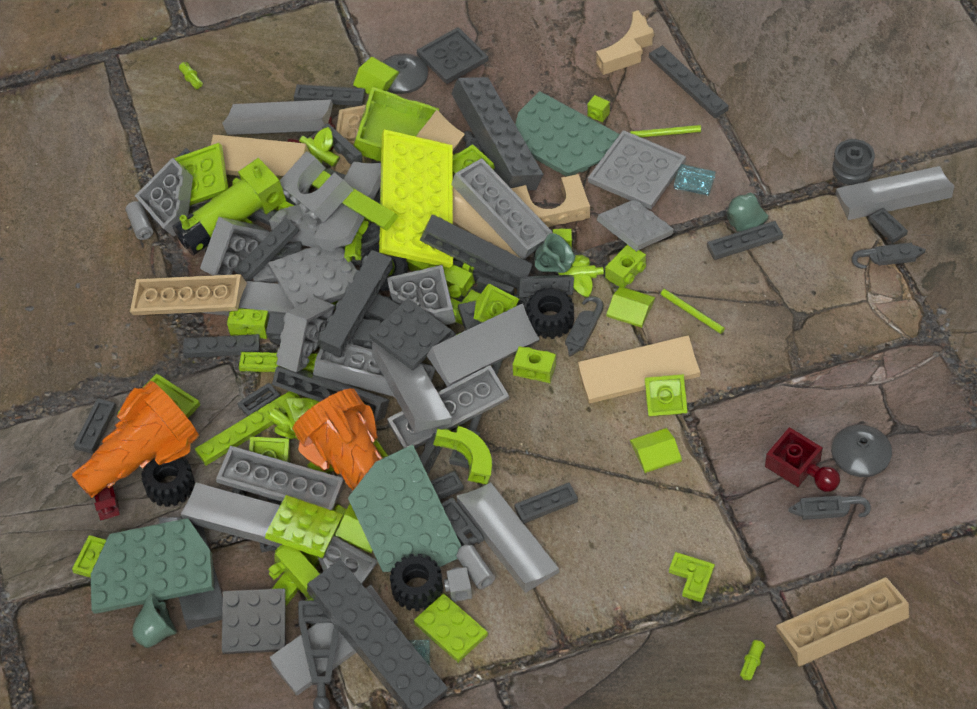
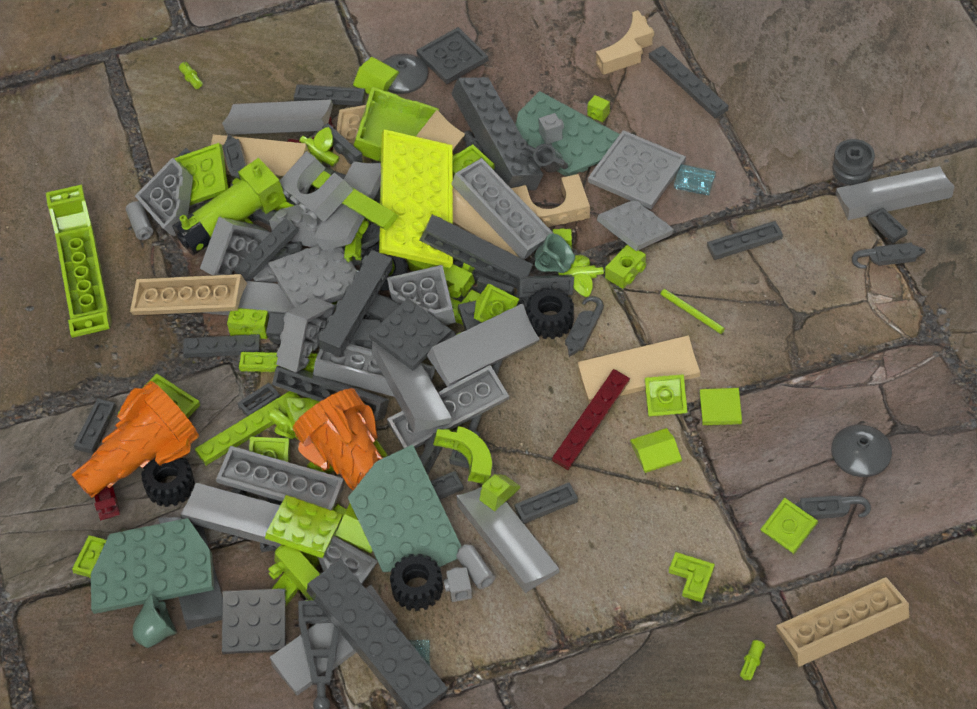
lime plate [414,593,488,663] -> none
dark grey plate [441,497,484,546] -> none
lime brick [512,346,556,383] -> none
lime slope [606,286,655,328] -> none
lime bar [630,125,701,138] -> none
sand green piece [727,192,769,232] -> none
dark red brick [765,427,840,492] -> none
none -> lime slope [46,185,112,338]
none -> dark grey plate [222,134,247,187]
none -> lime slope [479,474,521,511]
none -> dark grey piece [516,138,568,173]
none -> light grey brick [539,113,564,144]
none -> dark red plate [552,369,630,471]
none -> lime tile [699,388,742,426]
none -> lime tile [760,498,818,554]

